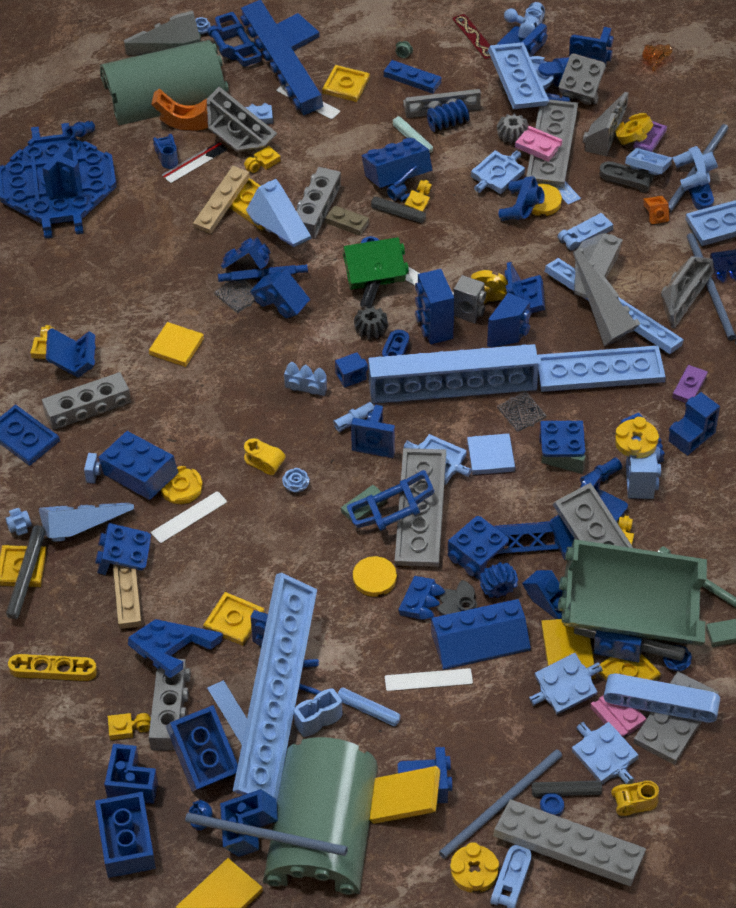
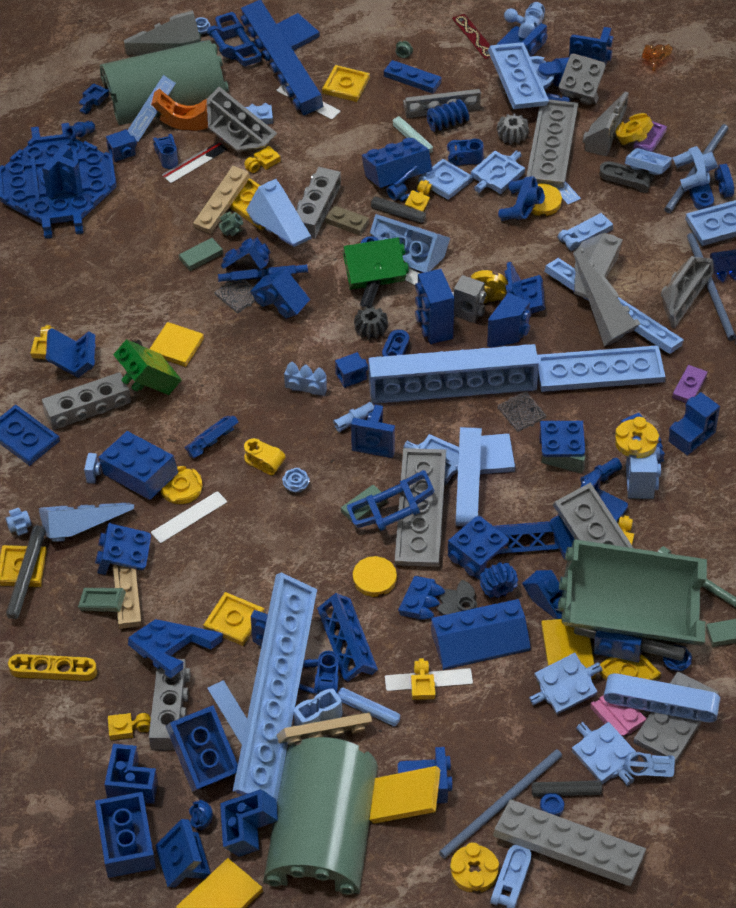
sand blue piece [185,813,348,856] -> none
bright pink plate [515,126,562,162] -> none
yellow piece [611,781,659,816] -> none
orange bracket [643,196,669,224] -> none
none -> sand green tile [78,588,126,612]
none -> blue plate [79,84,109,114]
none -> blue brick [106,129,137,162]
none -> green piece [113,339,182,395]
none -> light blue sticker [128,75,176,142]
none -> blue bracket [155,819,211,888]
none -> sand green tile [179,238,223,271]
none -> blue hinge [185,416,238,458]
none -> sand green gear [219,211,243,237]
none -> tan plate [277,713,372,745]
none -> blue piece [314,650,339,694]
none -> blue fence [317,593,378,682]
none -> light blue wedge [370,214,450,272]
none -> yellow plate [411,658,435,700]
none -> light blue tile [418,159,473,200]
none -> blue piece [447,139,484,166]
none -> light blue beam [456,427,482,527]
none -> light blue piece [624,752,675,777]
none -> blue plate [714,164,734,198]

